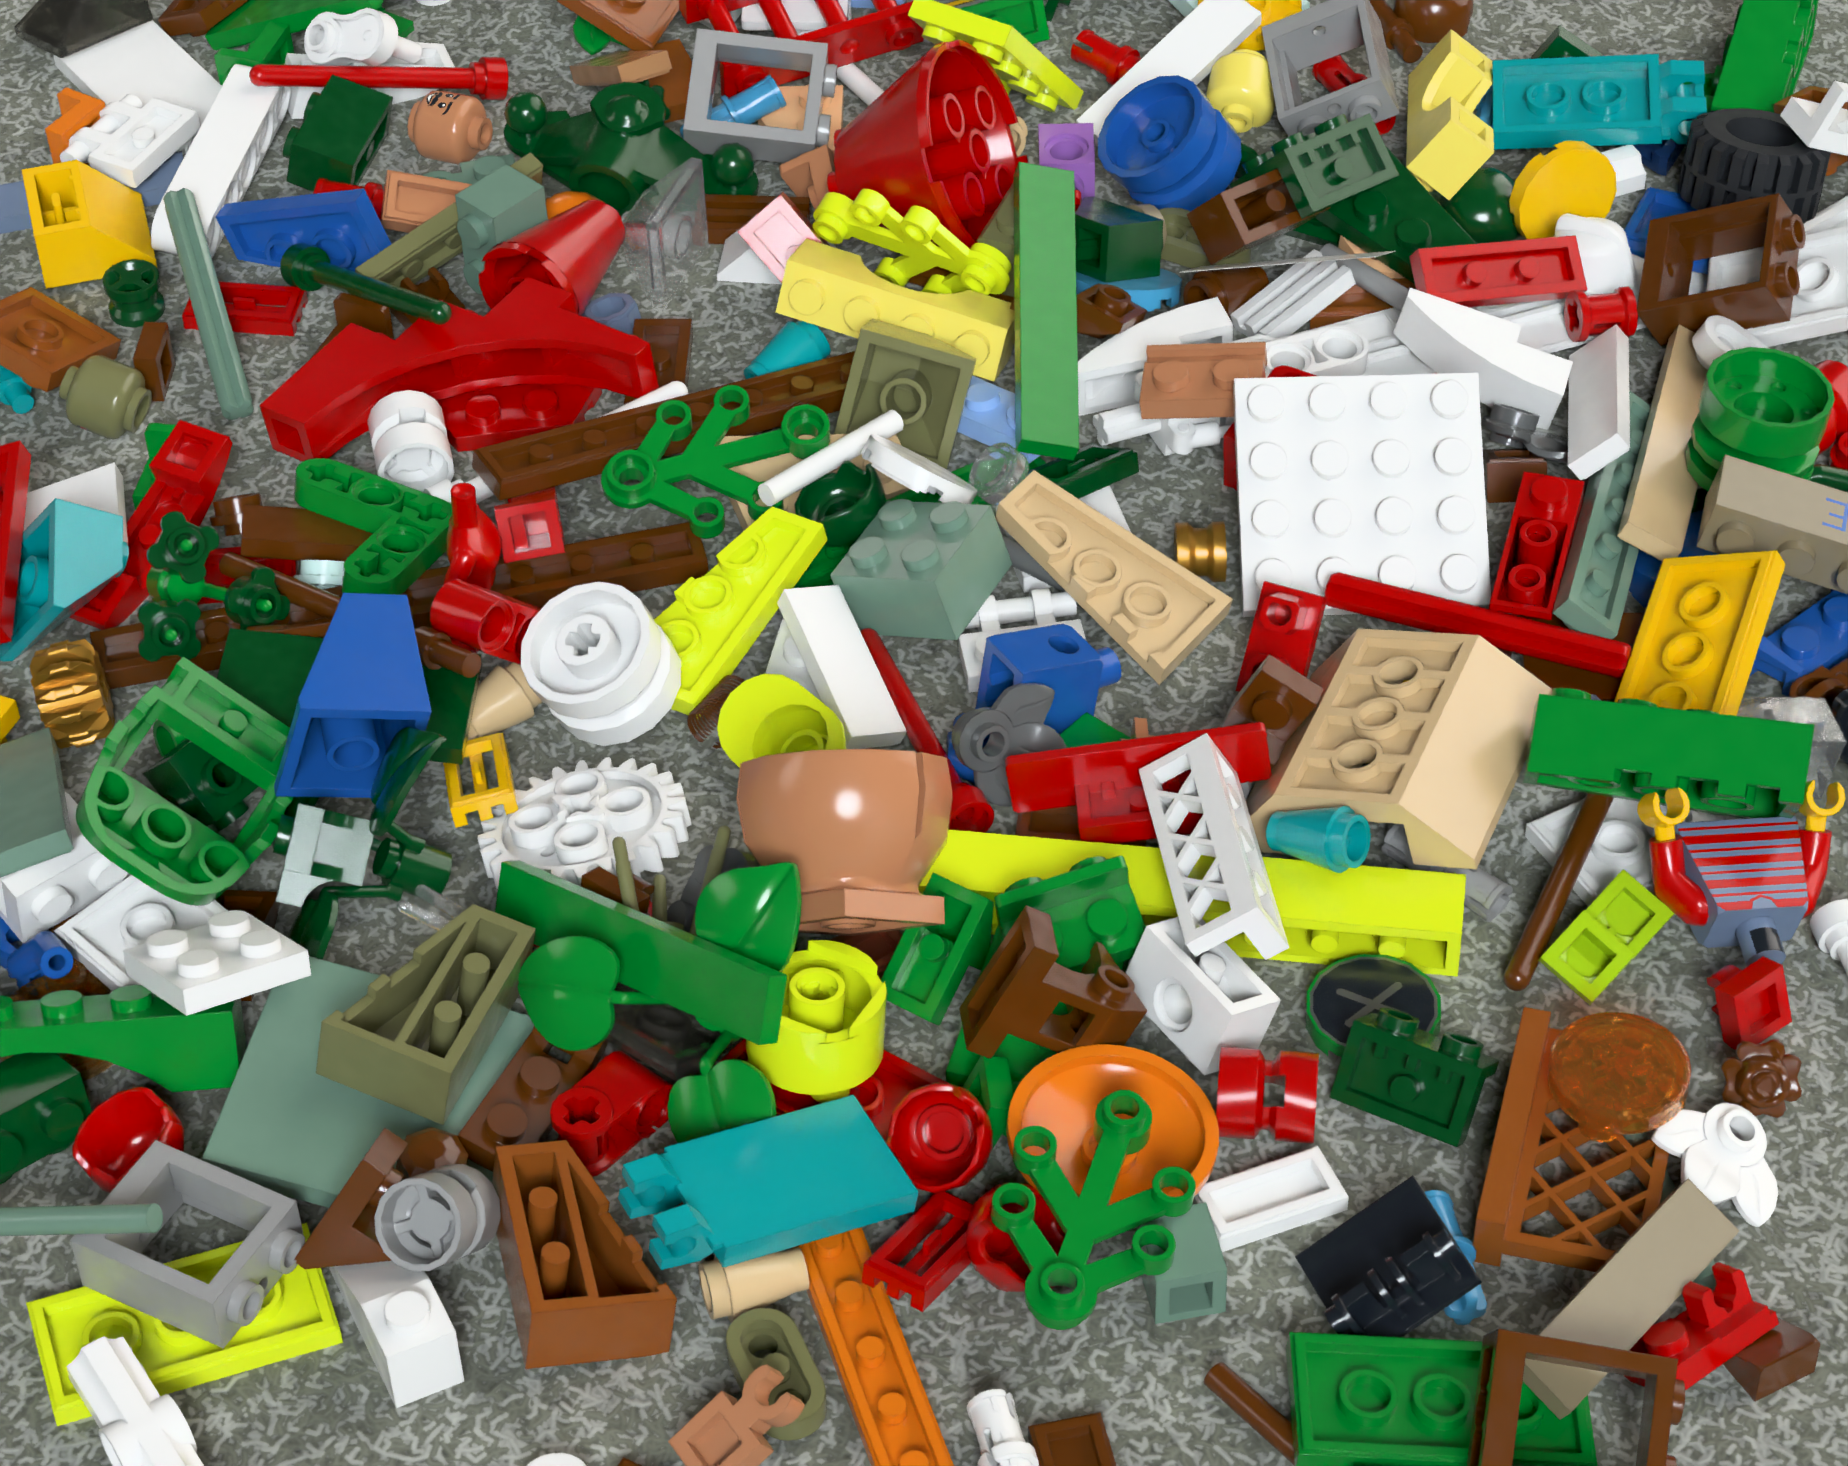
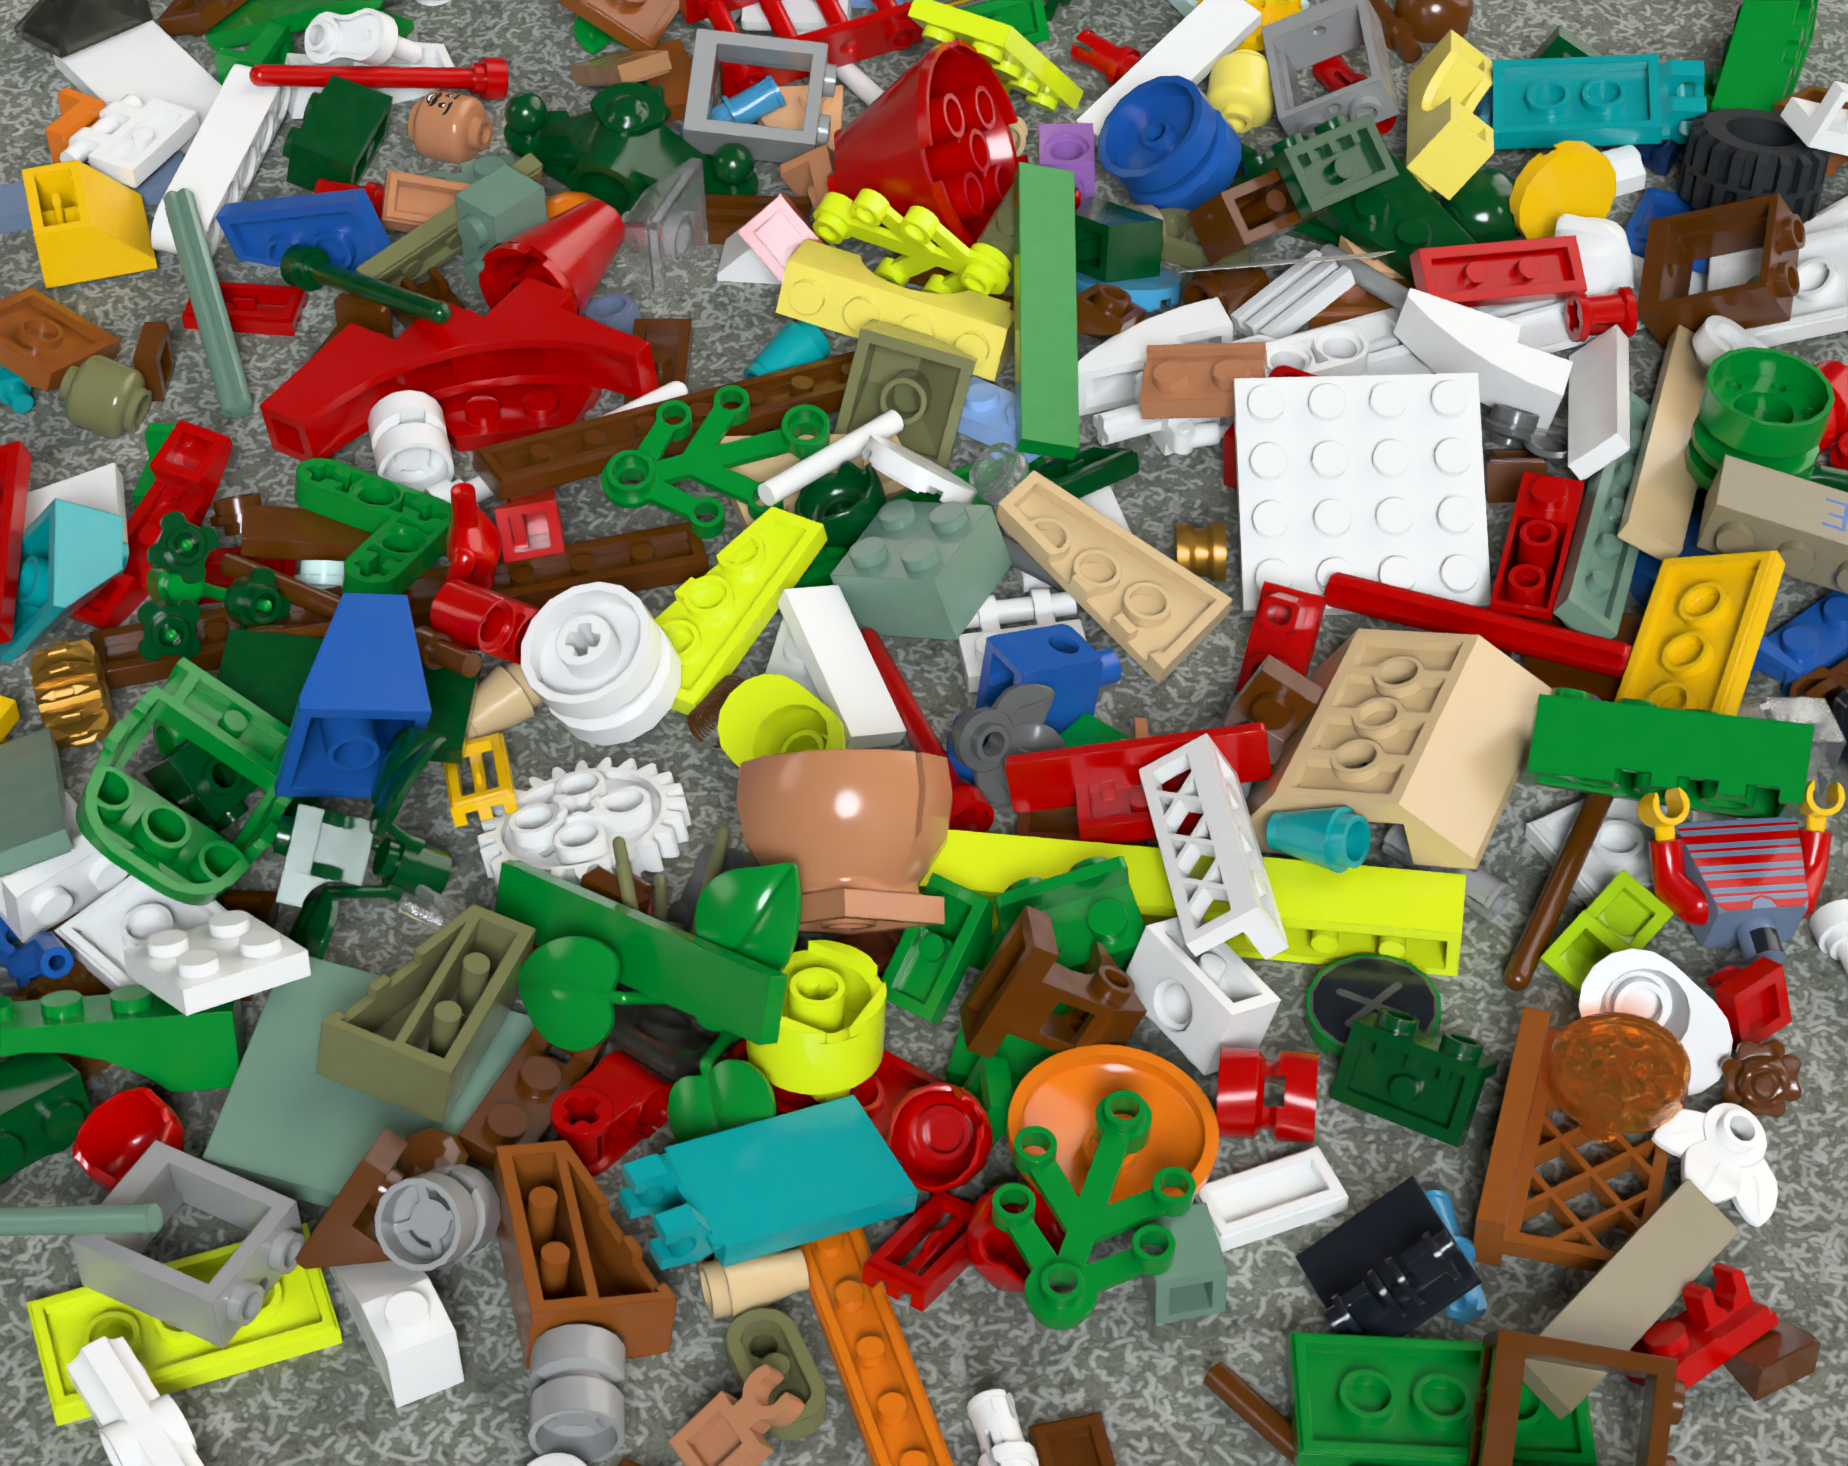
dark green wheel [102,259,165,328] -> none
none -> light grey wheel [528,1324,626,1463]
none -> white piece [1578,948,1733,1096]

